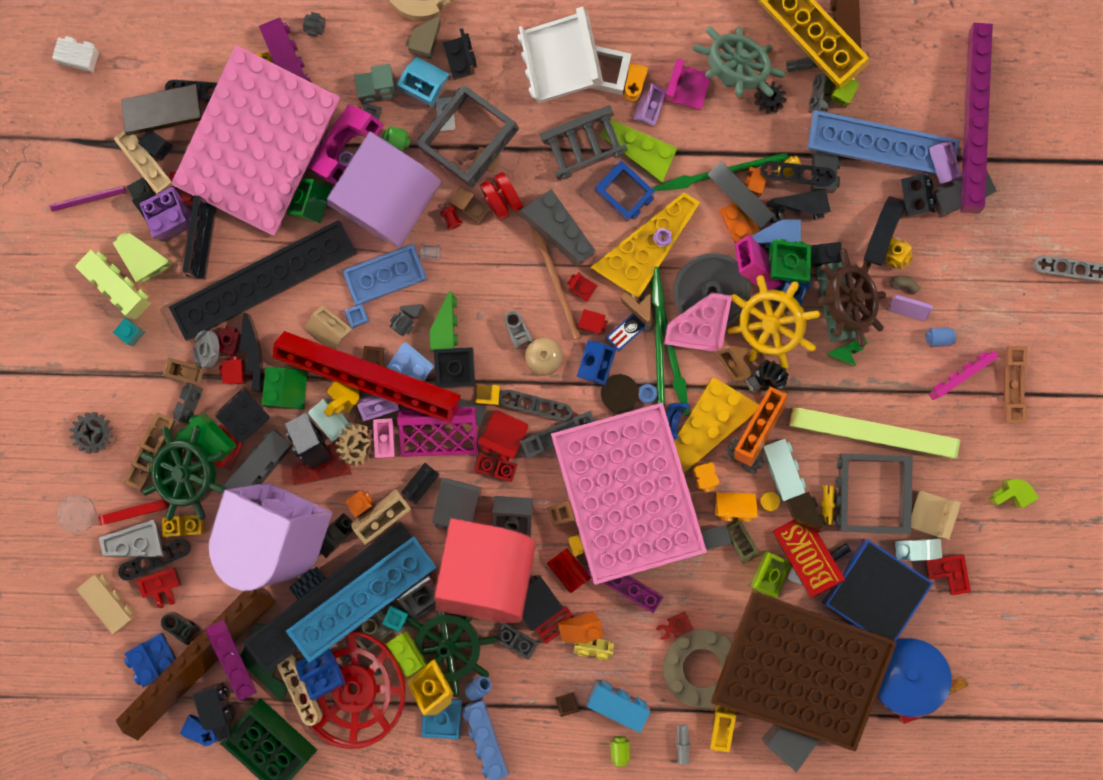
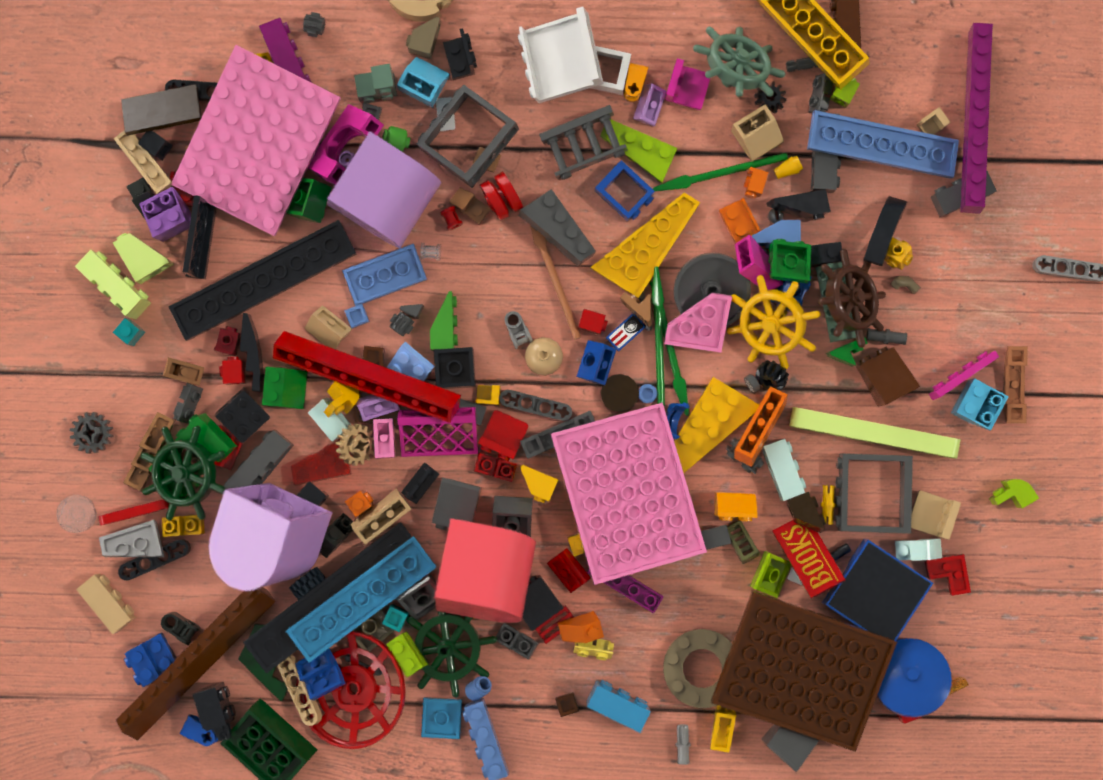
magenta bar [50,186,126,212] -> none
white brick [52,36,99,73] -> none
red hinge [137,567,181,609] -> none
light grey tile [193,330,219,369] -> none
magenta brick [206,620,257,701] -> none
brick [285,413,333,470] -> none
yellow slope [407,660,453,715] -> none
medium nougat slope [547,501,576,526] -> none
red bracket [567,272,598,302] -> none
lime brick [610,736,630,766] -> none
lavender plate [653,228,672,247] -> none
clear red plate [656,611,694,640] -> none
light orange brick [691,462,719,492] -> none
dark grey slope [707,161,774,228] -> none
medium nougat slope [715,346,752,381] -> none
black beam [760,161,836,187] -> none
yellow tile [760,492,780,511] -> none
lavender slope [889,295,933,321] -> none
black brick [901,174,937,218] -> none
medium blue brick [926,327,956,347] -> none
lavender slope [929,141,962,184] -> none
none -> black panel [297,482,329,506]
none -> yellow slope [521,465,558,503]
none -> tan slope [731,104,784,162]
none -> reddish brown slope [856,346,920,407]
none -> dark grey pin [867,328,907,345]
none -> tan panel [916,107,951,135]
none -> medium azure slope [951,378,1009,431]

